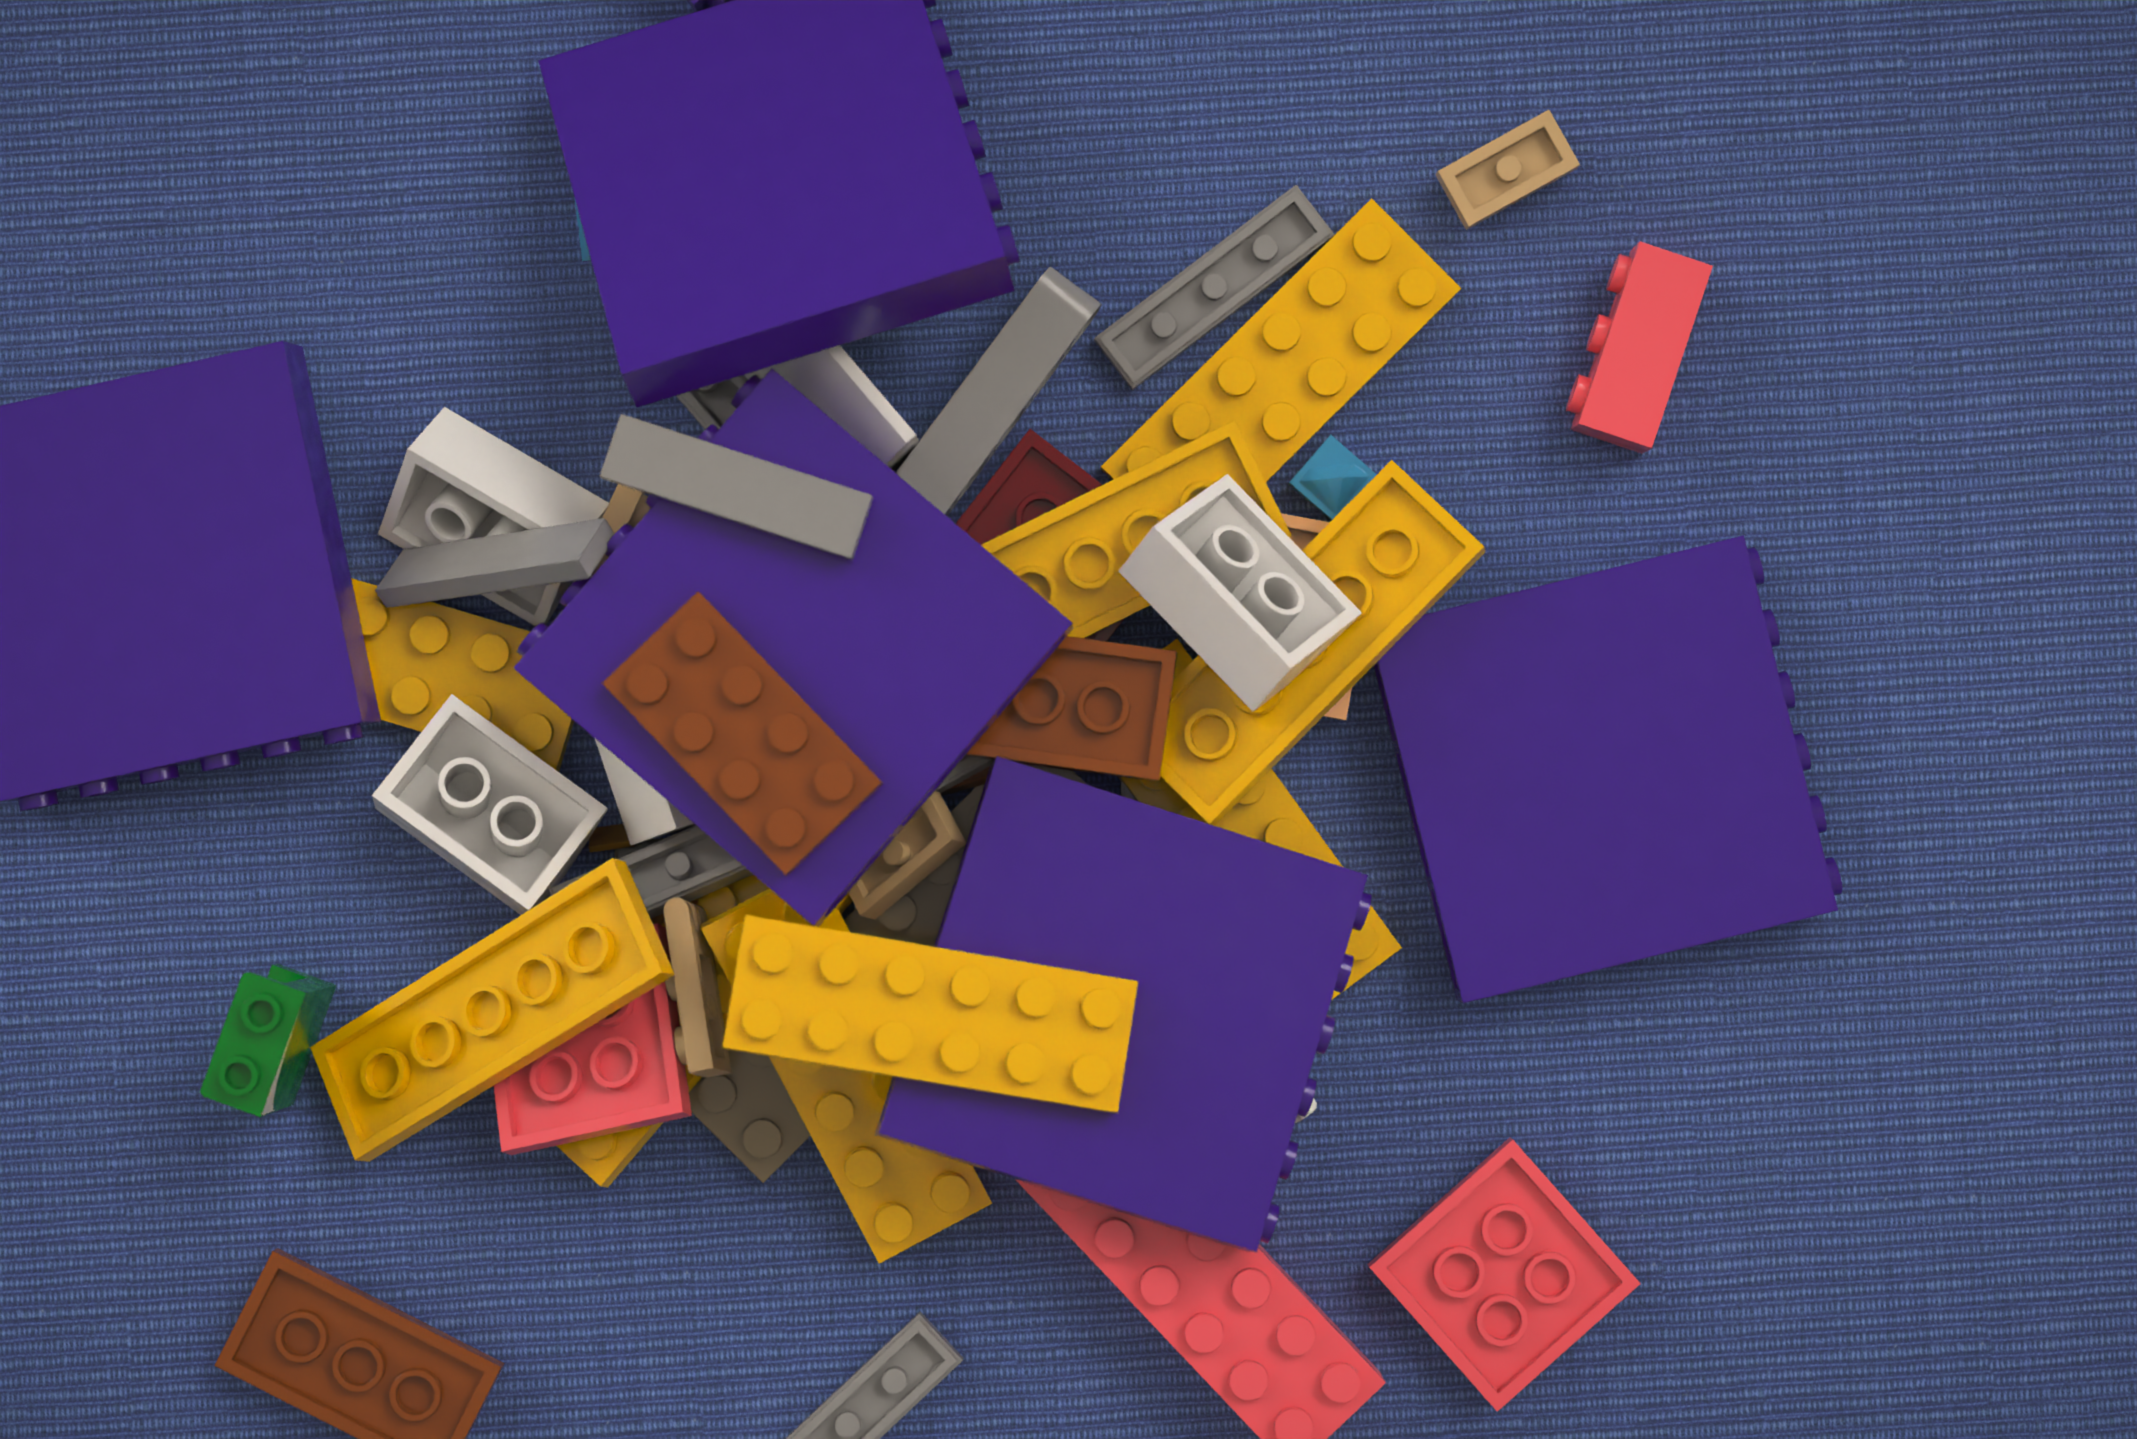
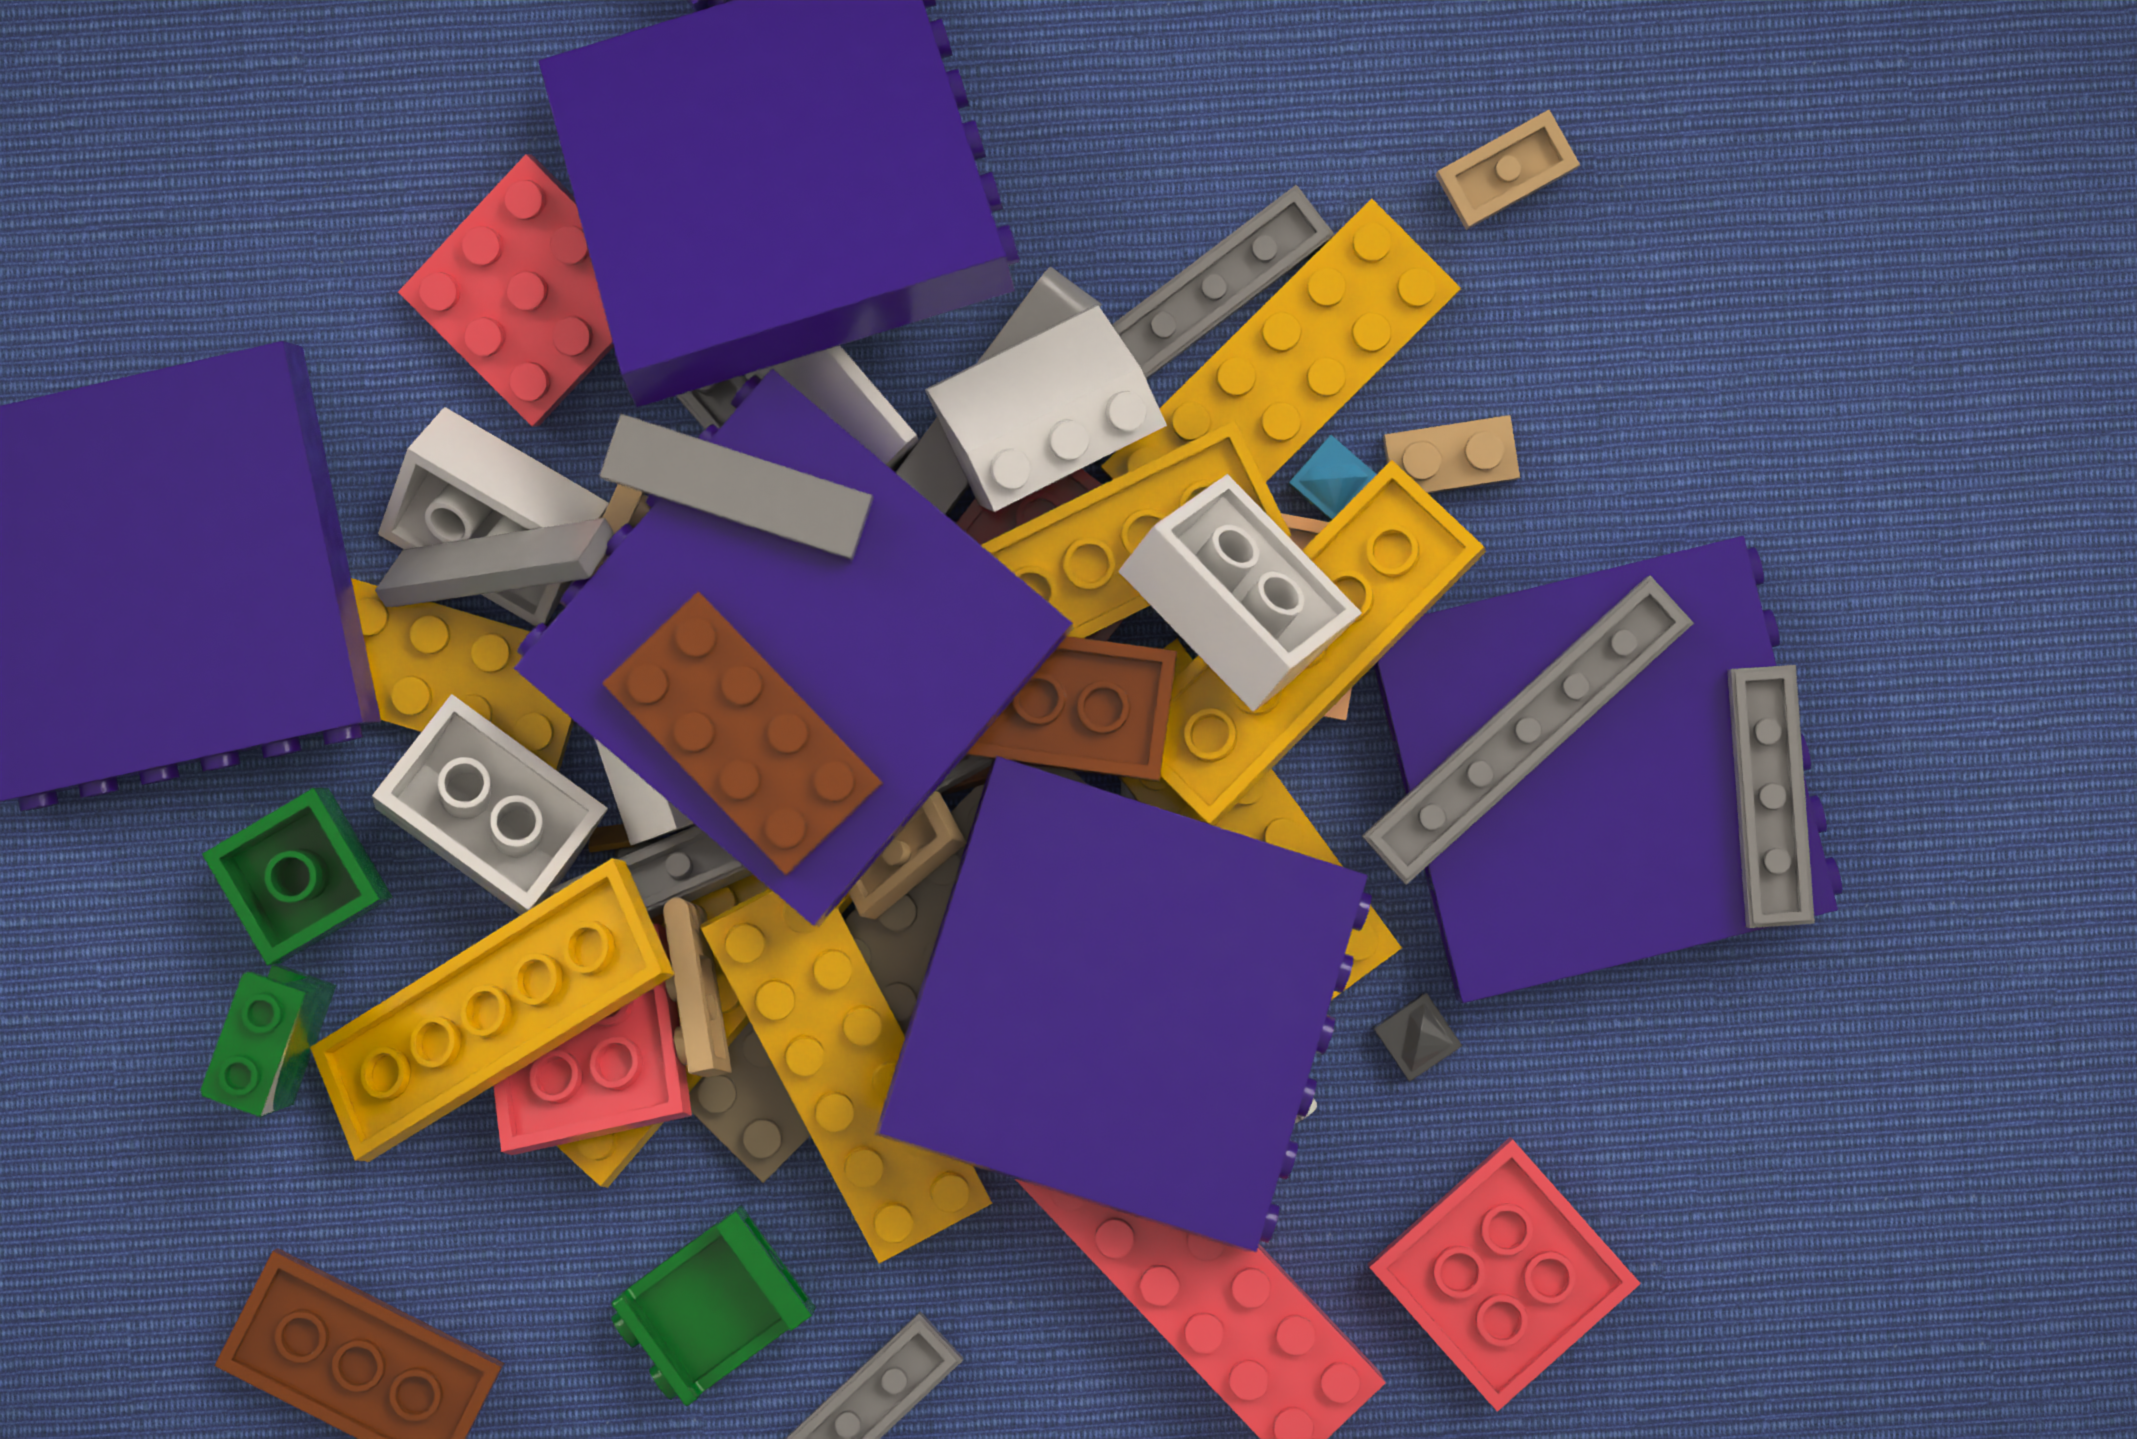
yellow plate [722,915,1138,1113] -> none
coral brick [1566,241,1713,454] -> none
none -> green brick [202,788,393,966]
none -> coral plate [398,154,614,427]
none -> green panel [611,1205,816,1407]
none -> white slope [925,305,1167,512]
none -> light grey tile [1361,575,1694,885]
none -> dark grey tile [1372,992,1462,1082]
none -> tan plate [1383,415,1520,494]
none -> light grey tile [1727,665,1815,928]

